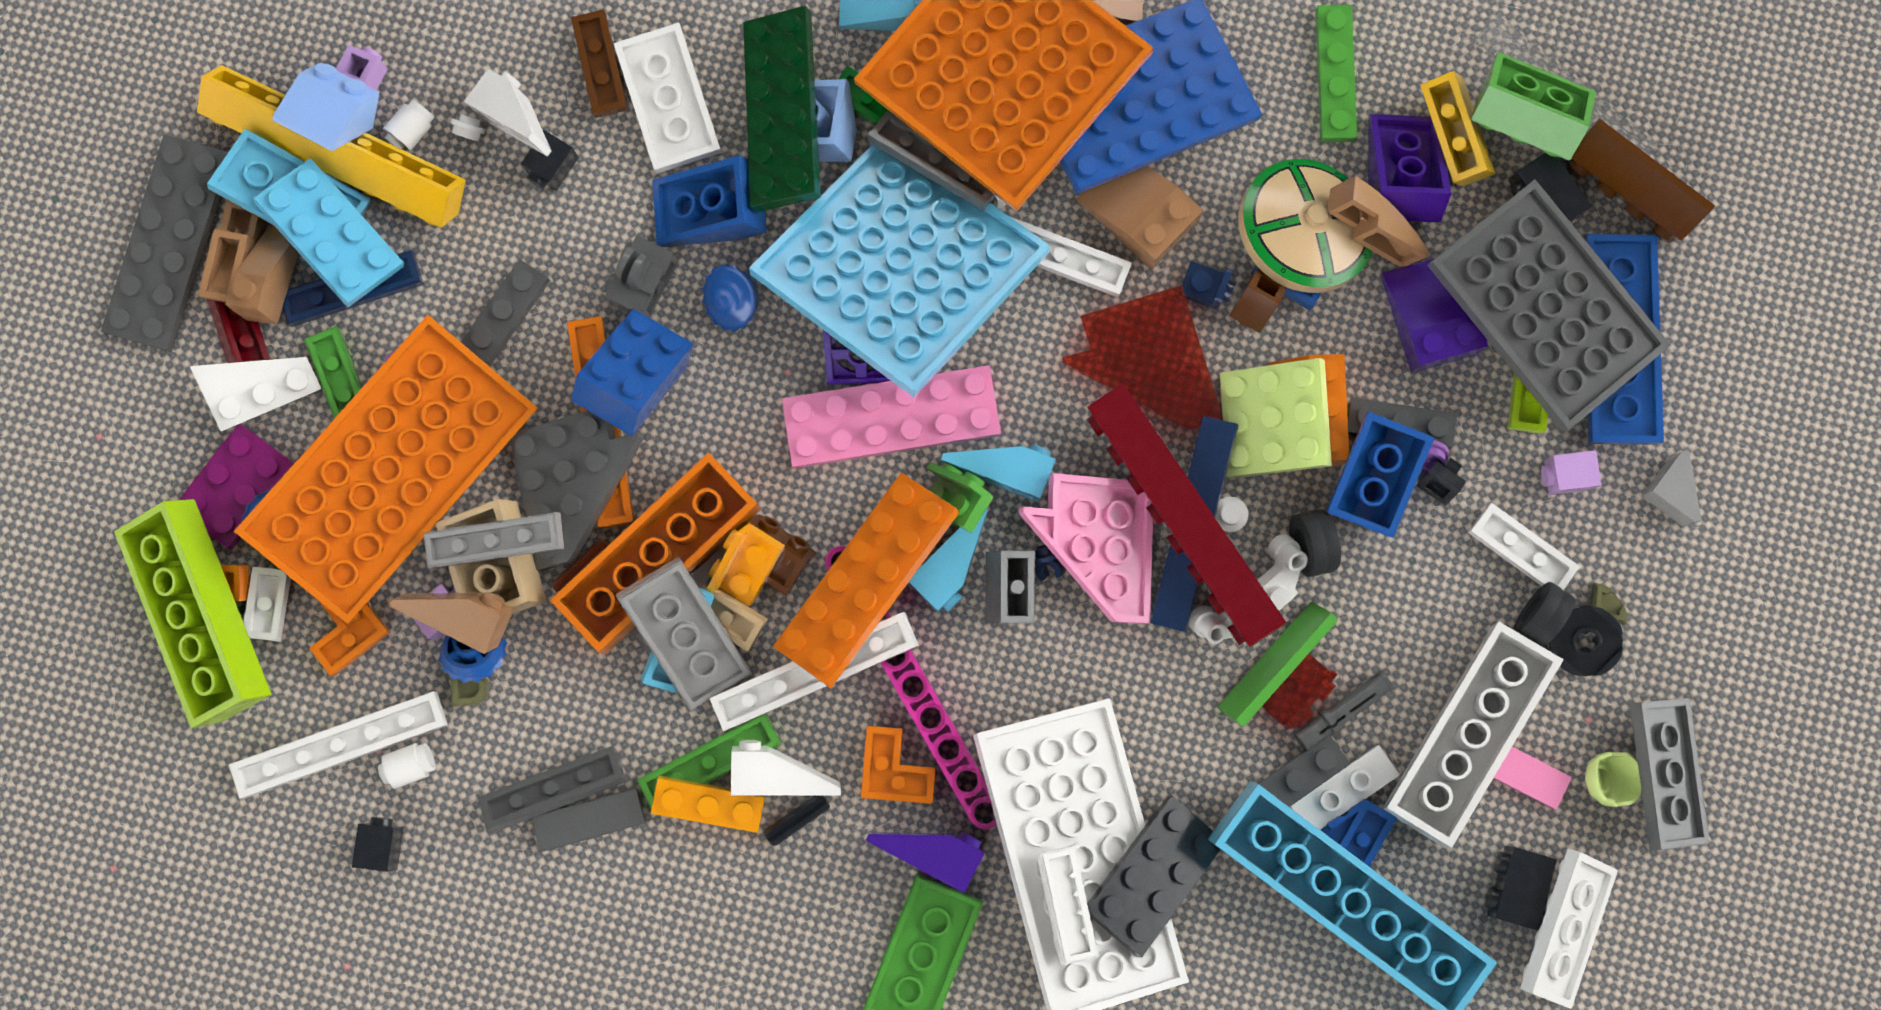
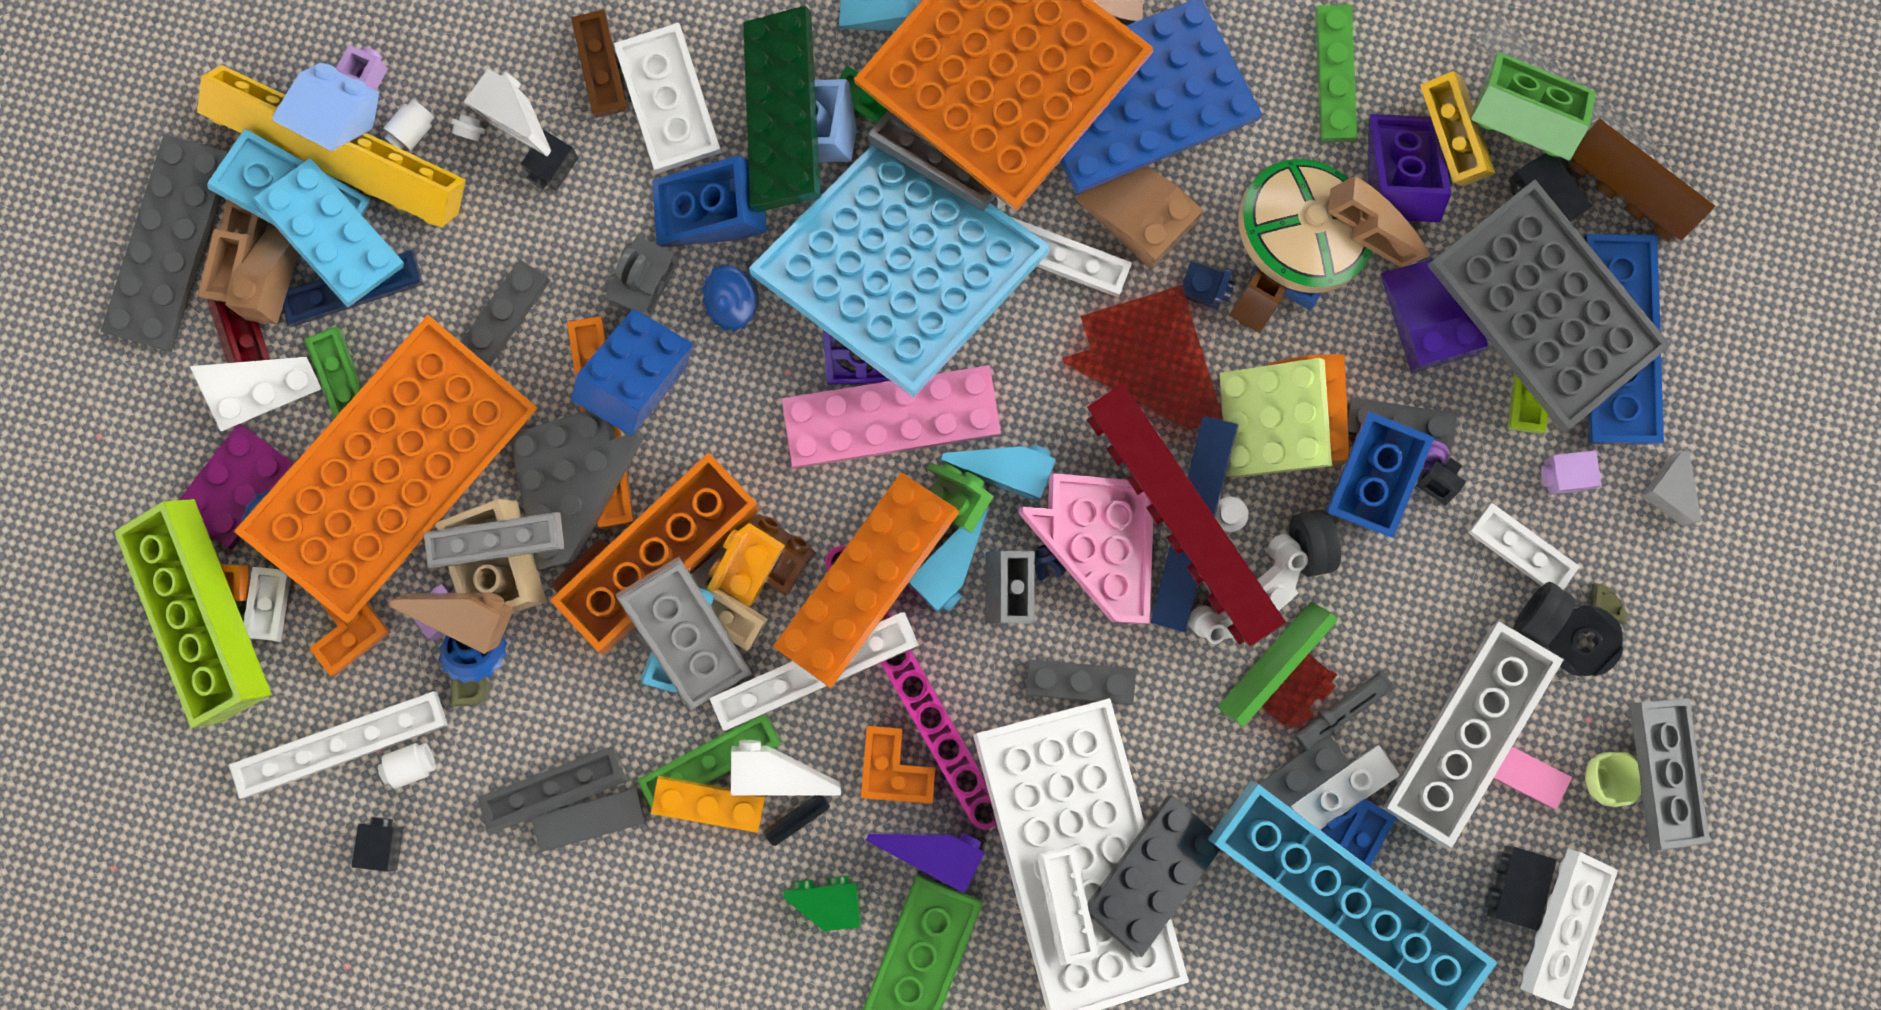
none -> green slope [783,875,862,932]
none -> dark grey plate [1026,659,1136,705]

